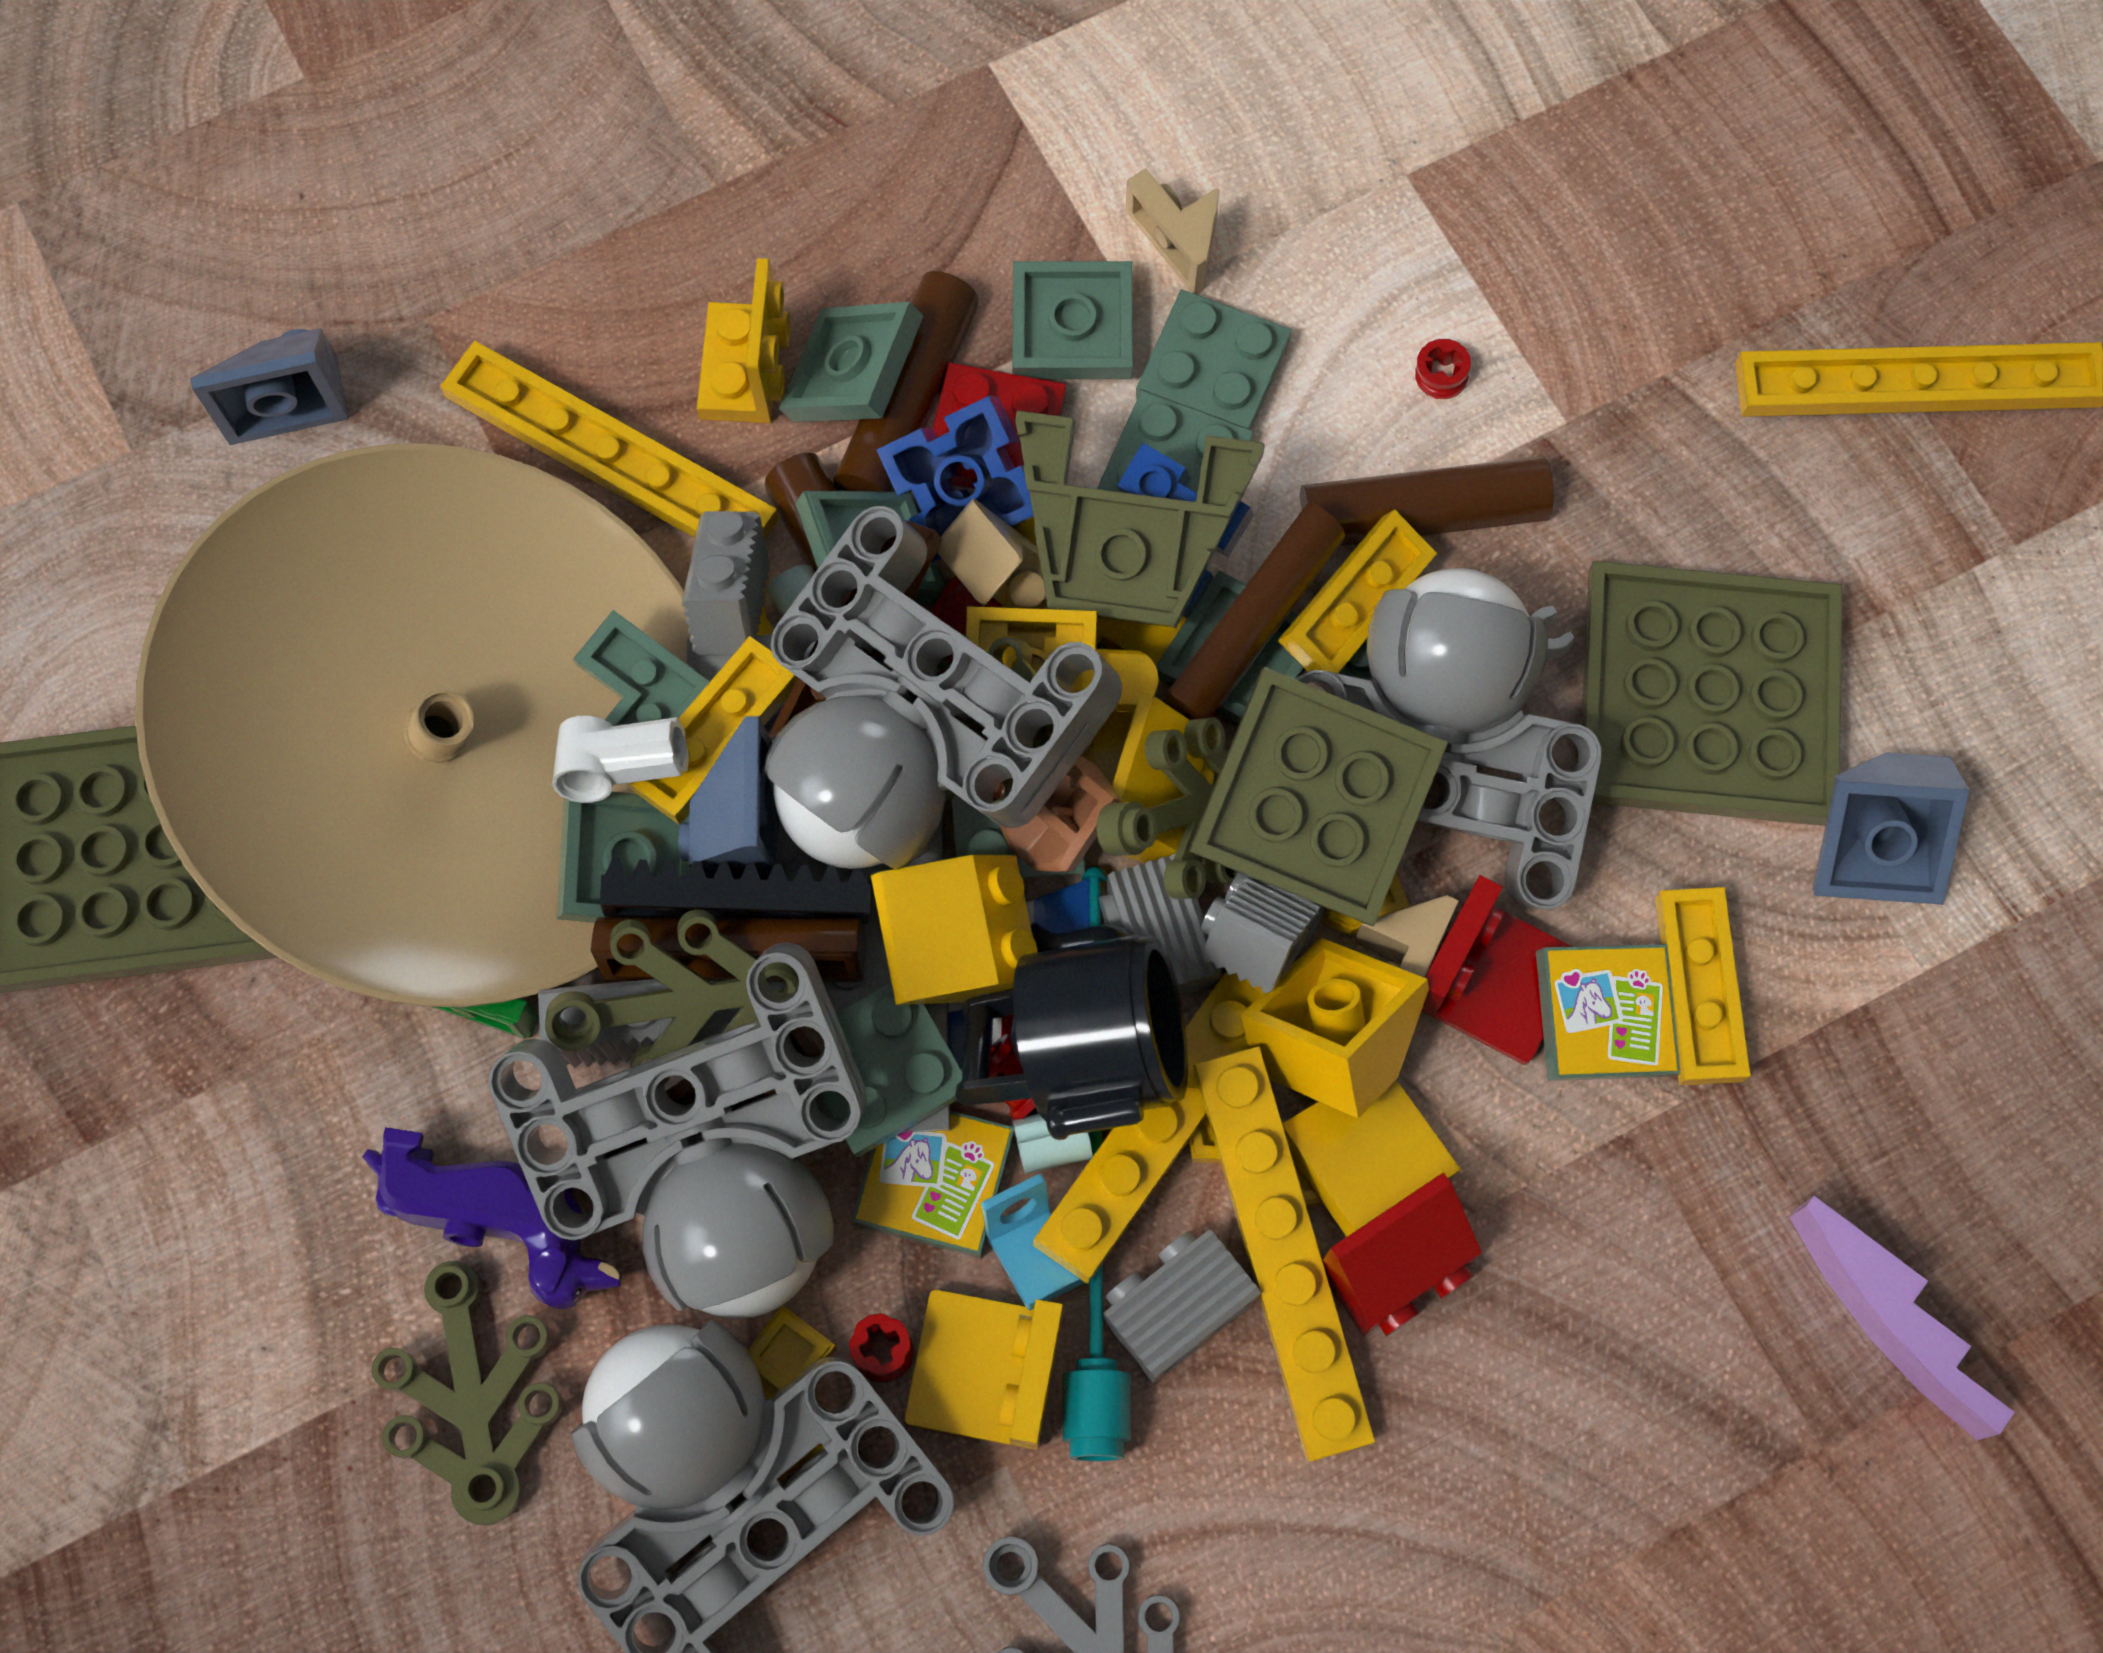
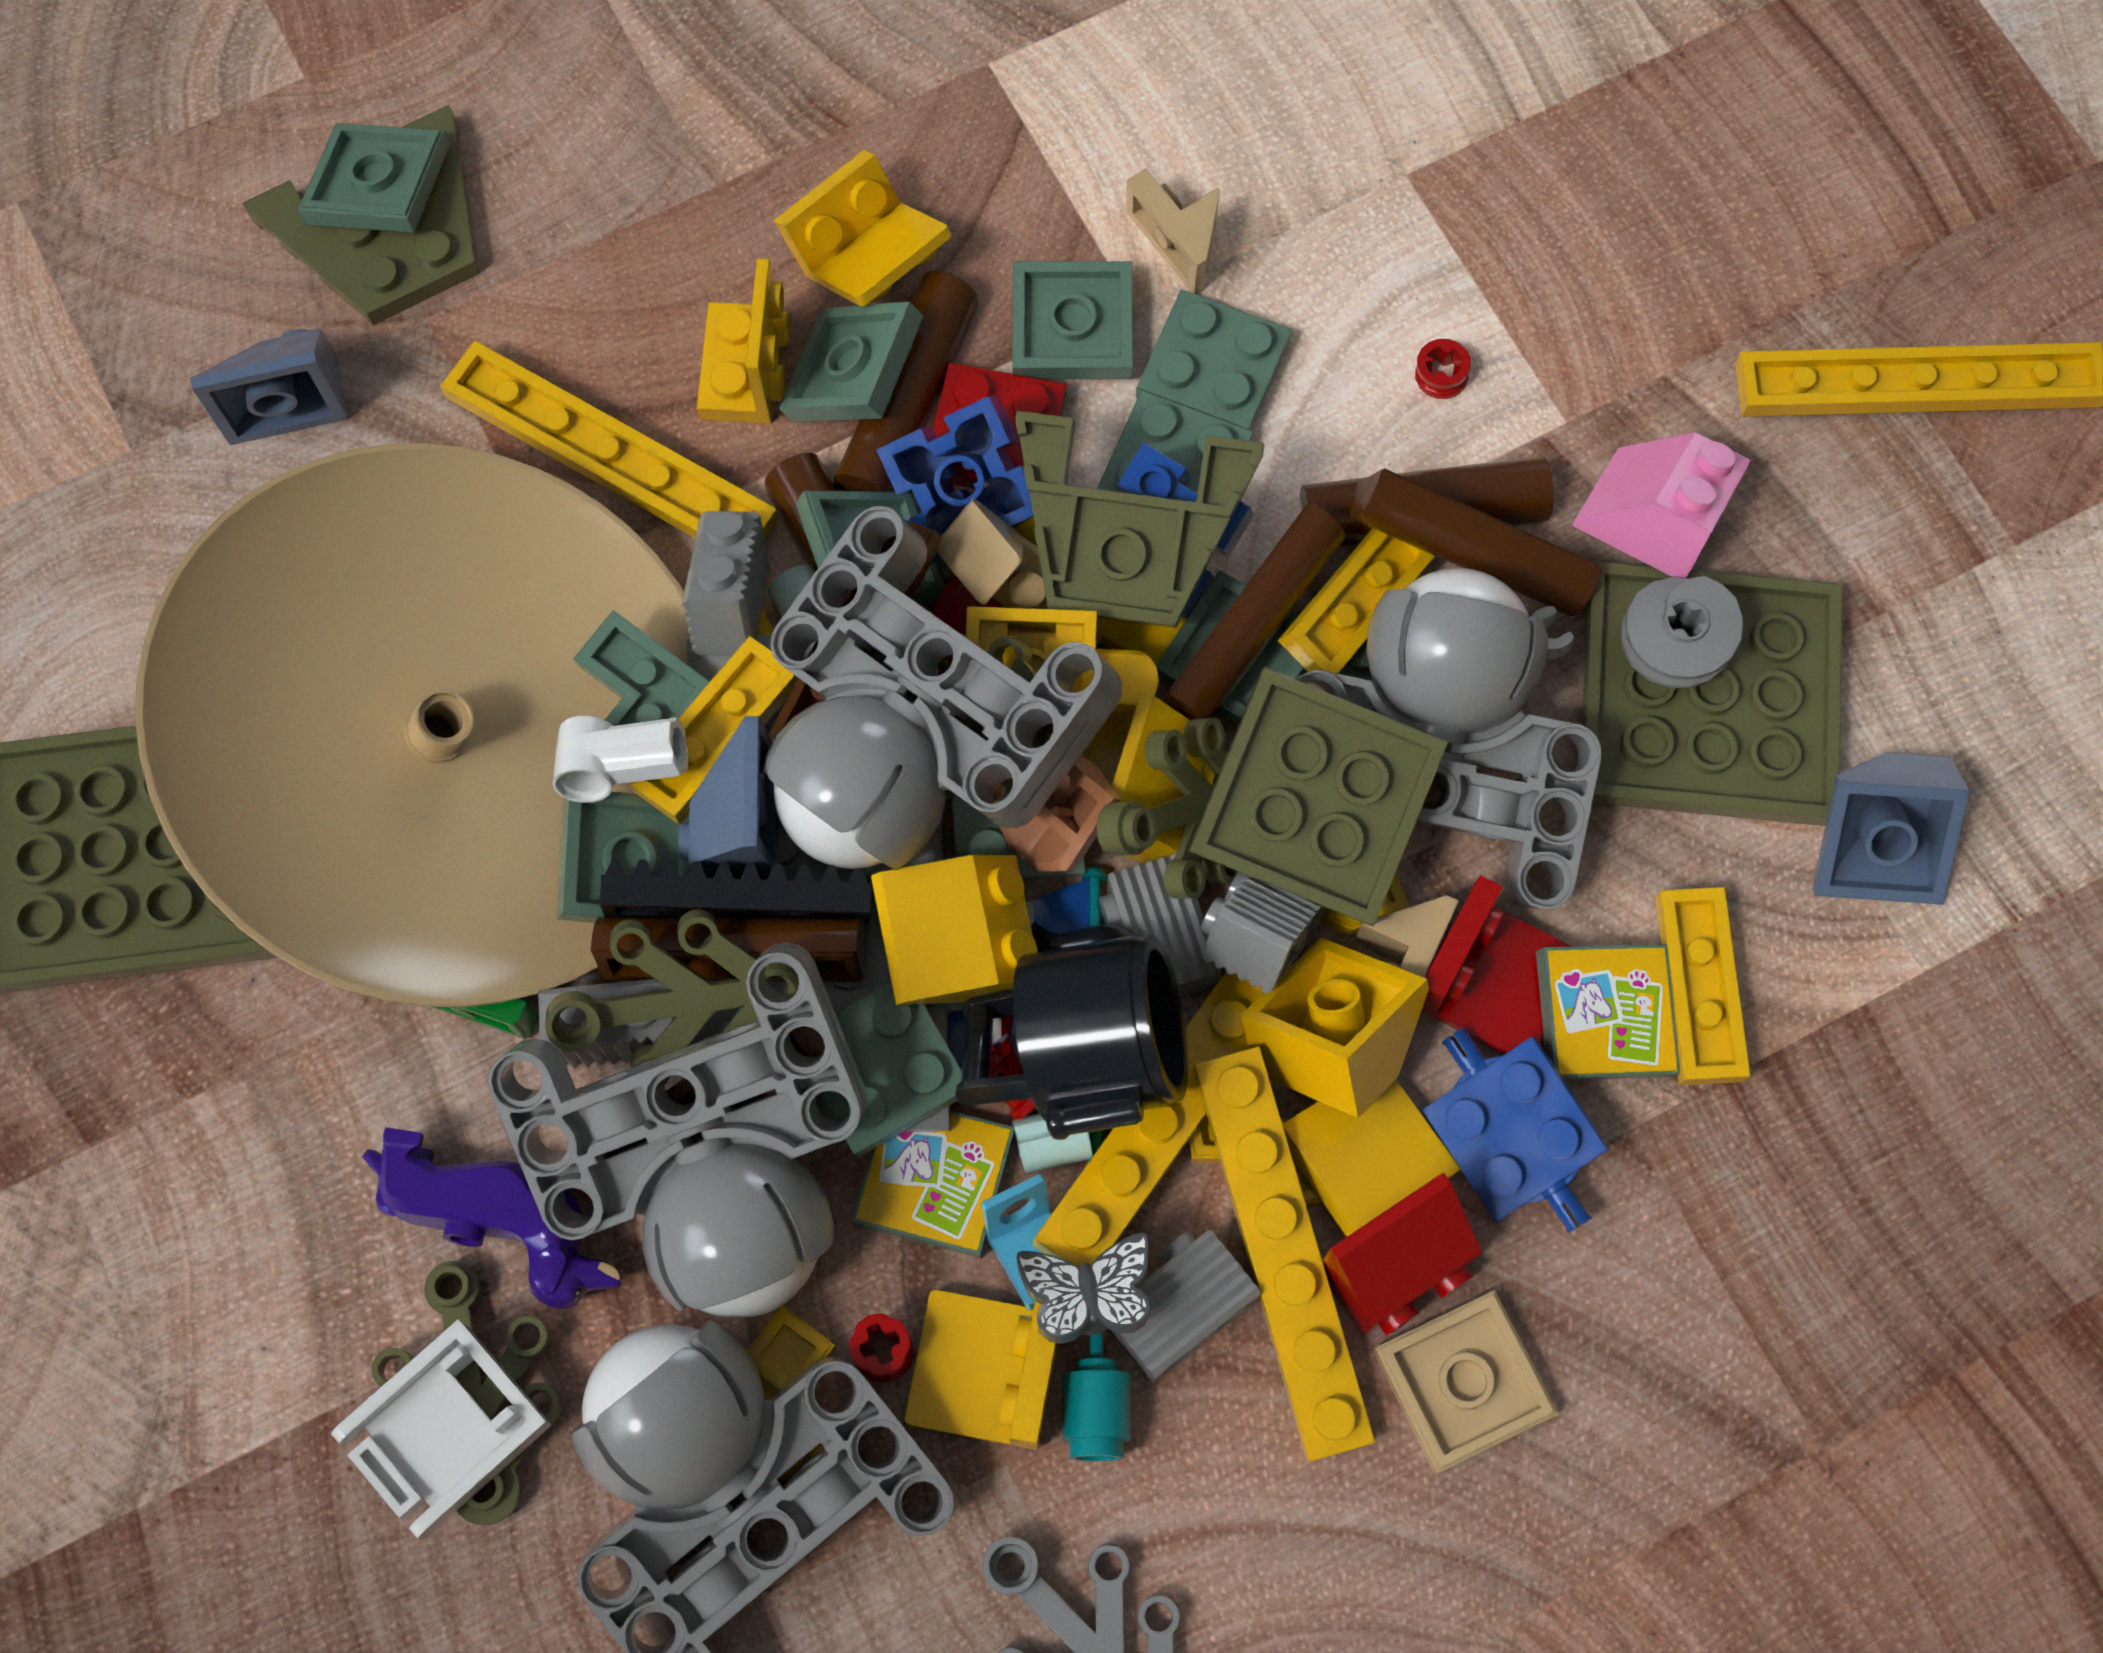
lavender slope [1789,1196,2015,1440] -> none
none -> olive wing [243,105,479,325]
none -> sand green tile [298,123,450,233]
none -> white container [331,1319,552,1540]
none -> yellow bracket [773,150,952,307]
none -> dark grey animal [1016,1232,1150,1344]
none -> reddish brown brick [1350,468,1602,616]
none -> tan tile [1372,1290,1559,1475]
none -> blue plate [1422,1027,1611,1233]
none -> bright pink slope [1572,432,1751,578]
none -> light grey piece [1620,576,1743,688]

